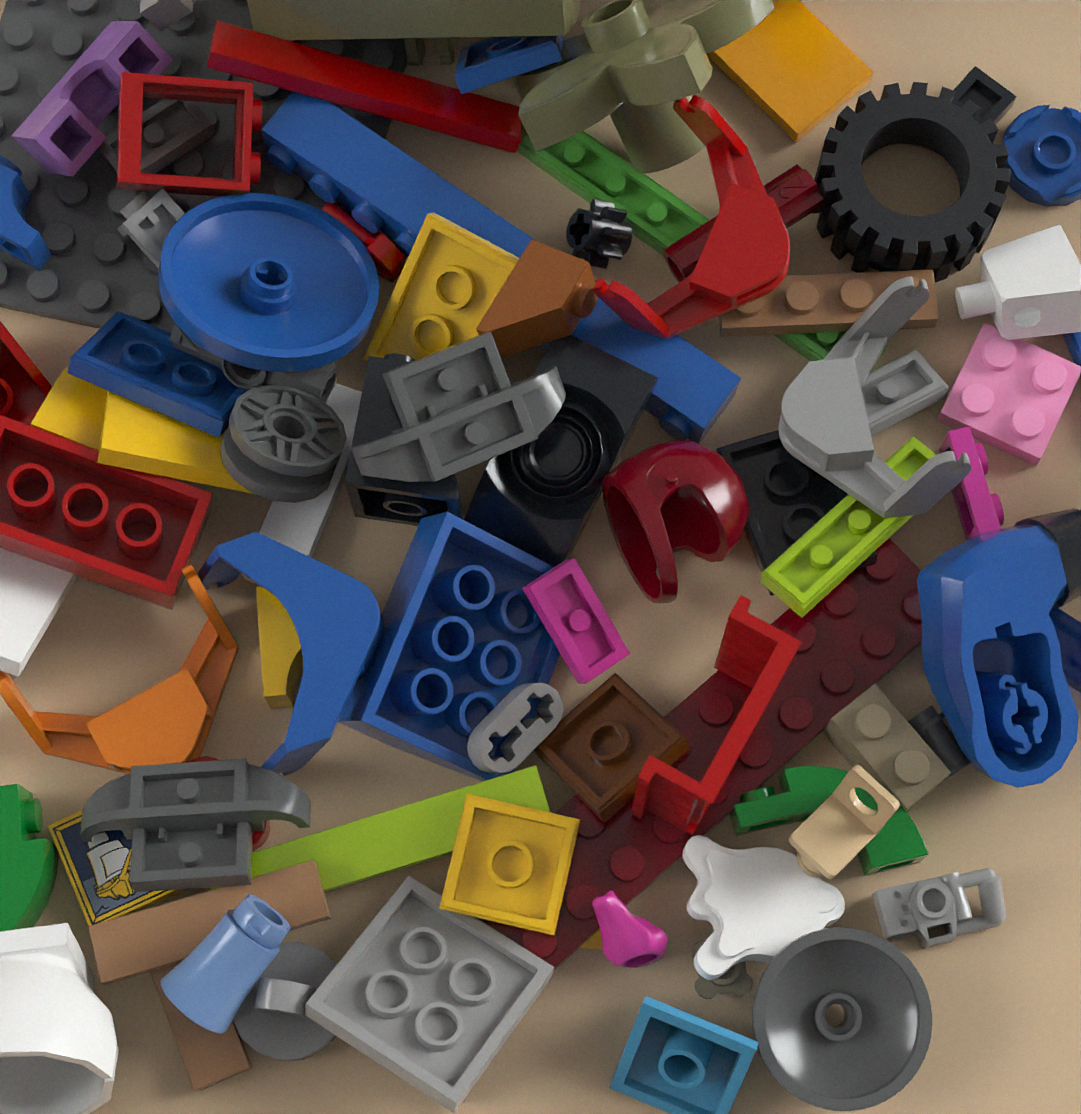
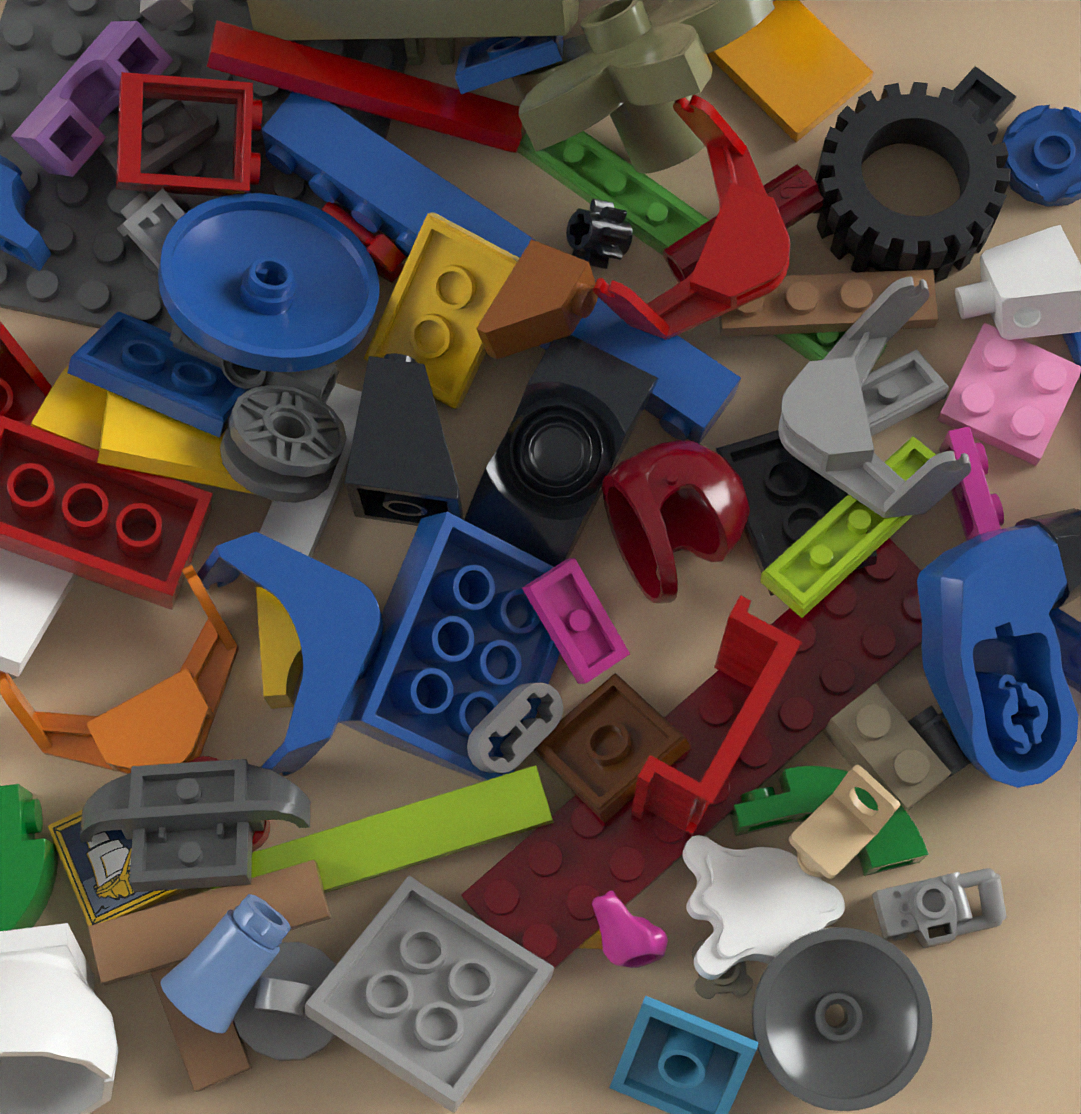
dark grey plate [351,332,566,482] -> none
yellow tile [439,794,580,936] -> none

